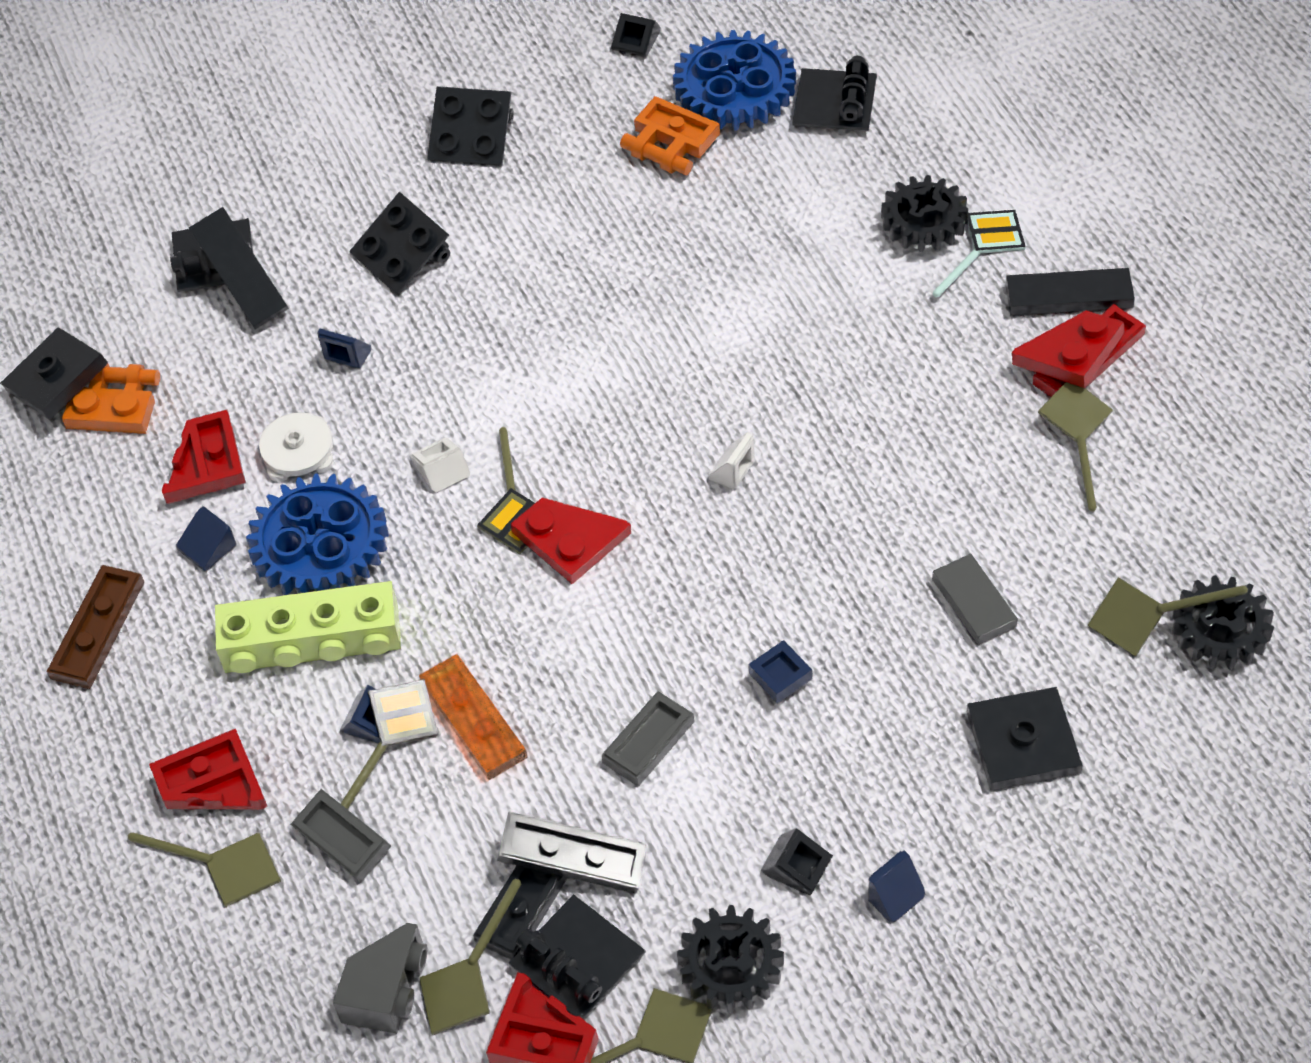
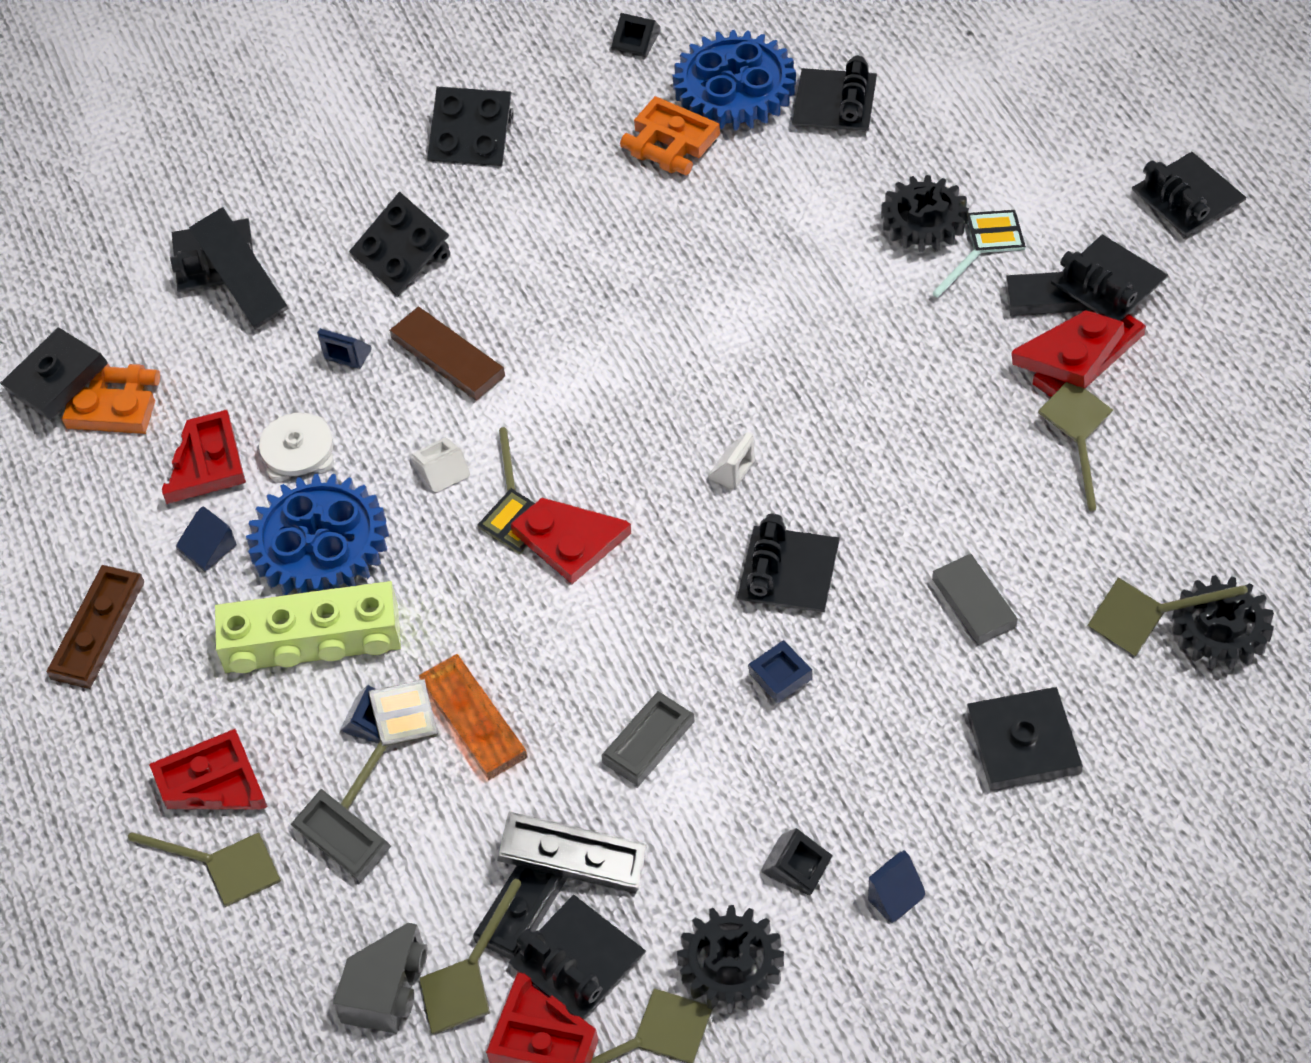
none -> reddish brown tile [389,306,505,401]
none -> black hinge [737,513,840,612]
none -> black hinge [1051,234,1168,321]
none -> black hinge [1132,151,1247,237]

